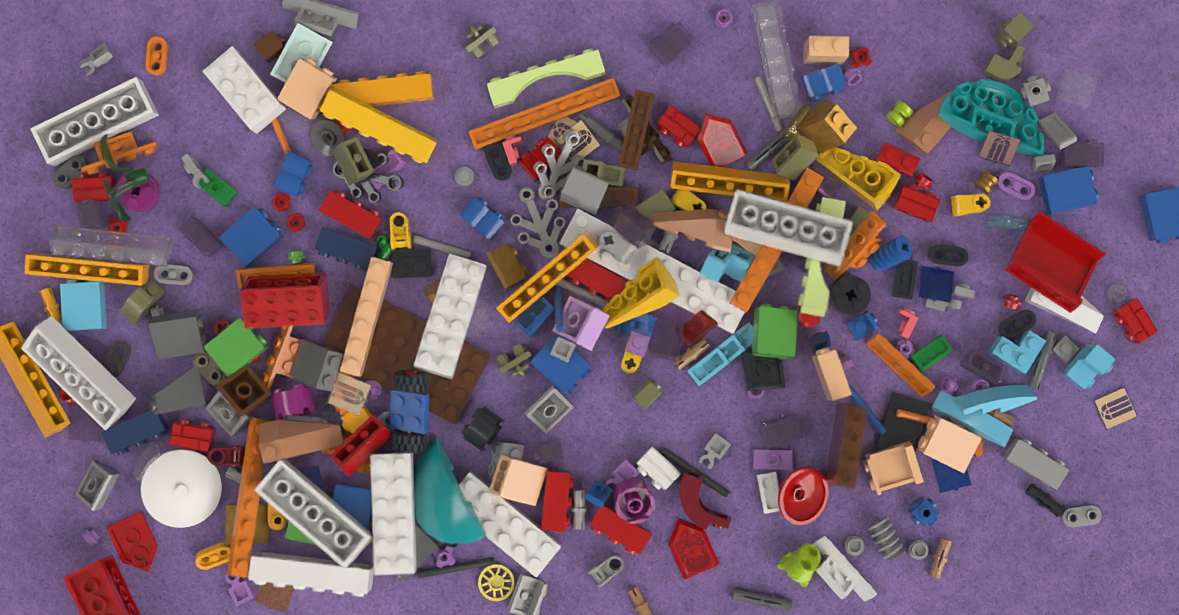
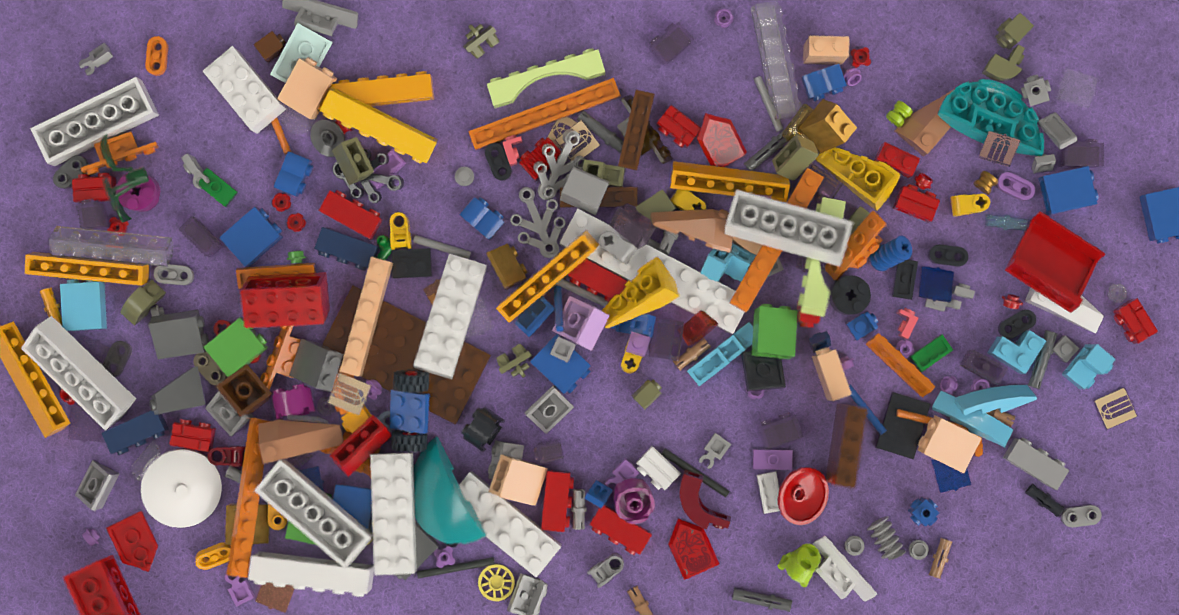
light nougat panel [863,441,924,495] -> none

